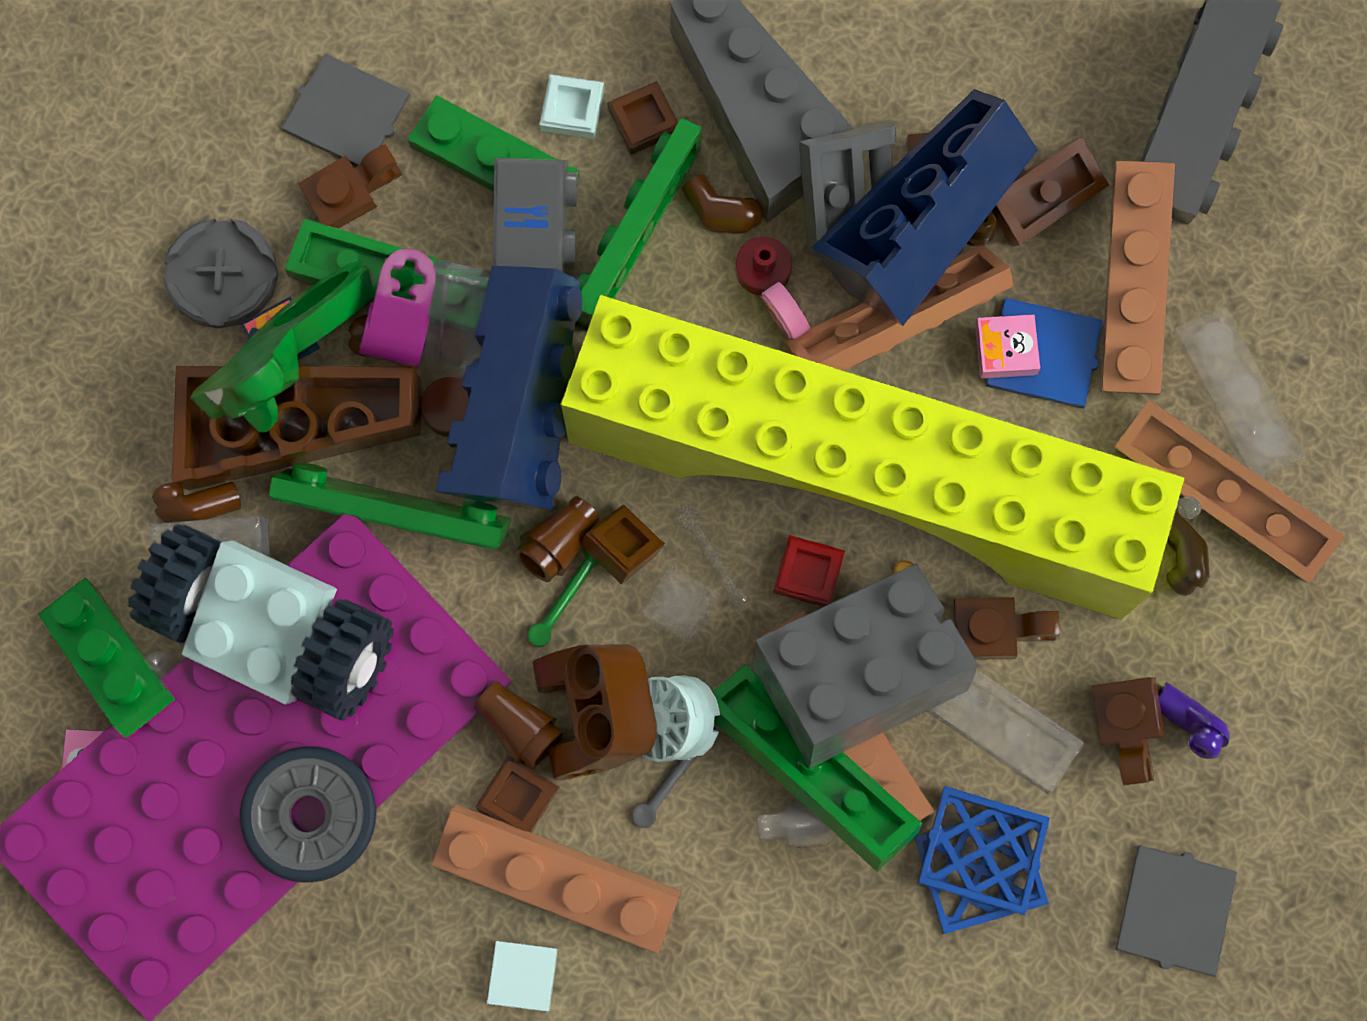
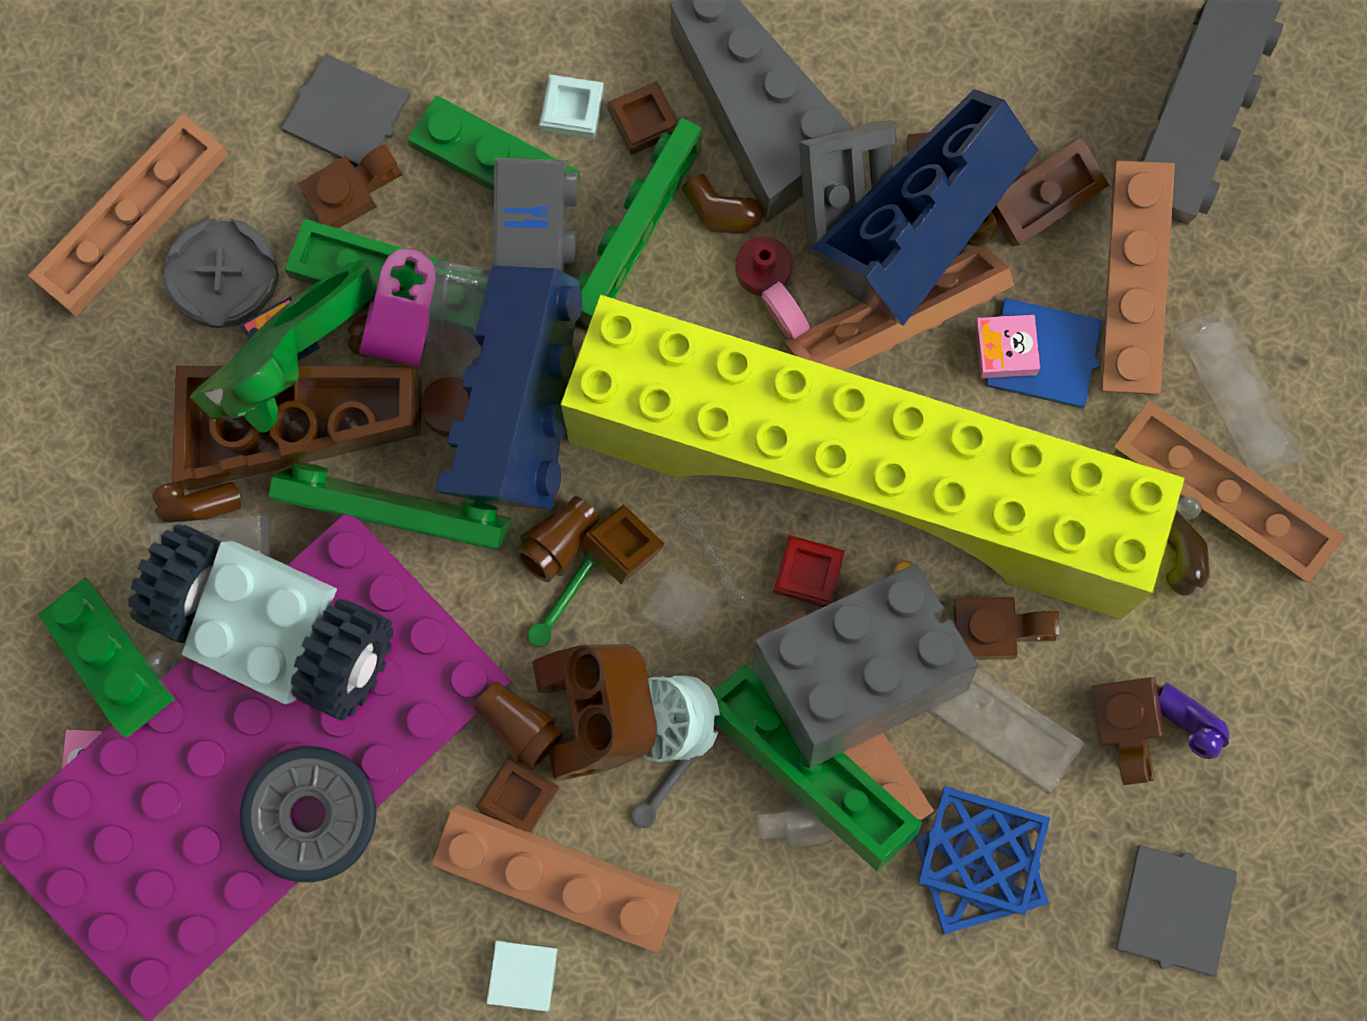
none -> nougat plate [28,113,228,317]

